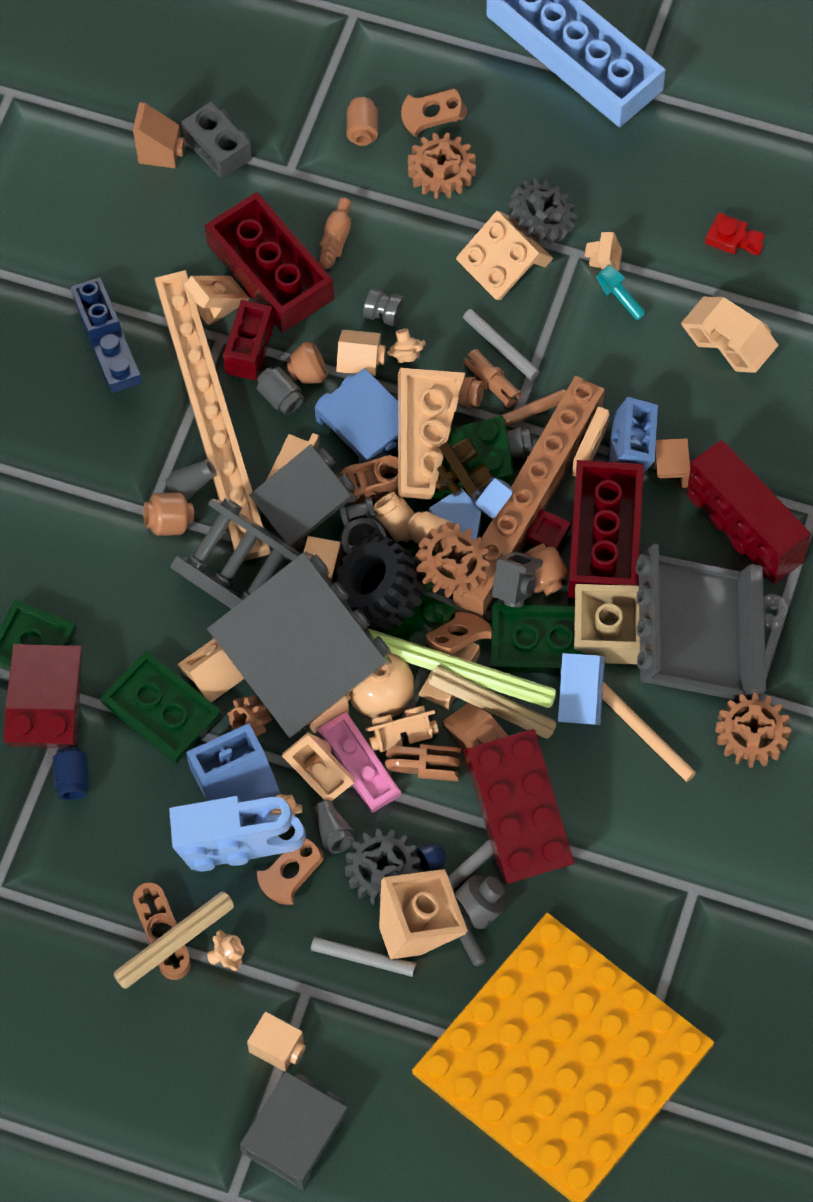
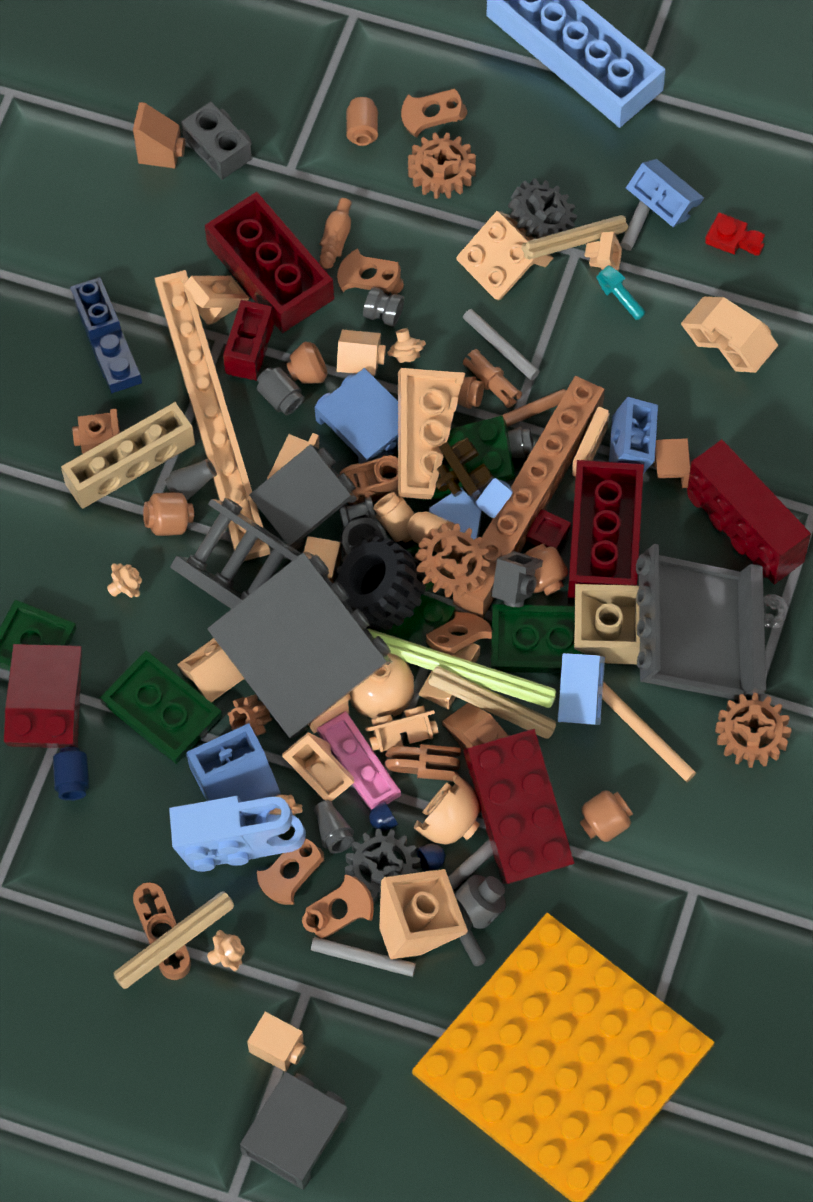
none -> tan brick [61,402,195,509]
none -> nougat brick [72,409,120,454]
none -> light nougat plant [107,563,142,598]
none -> nougat piece [302,874,374,939]
none -> nougat piece [337,249,404,294]
none -> dark blue hinge [369,801,399,832]
none -> light nougat cylinder [414,775,480,845]
none -> tan axle [522,215,628,260]
none -> nougat head [580,790,633,842]
none -> light grey bar [620,200,650,251]
none -> medium blue hinge [626,159,704,227]

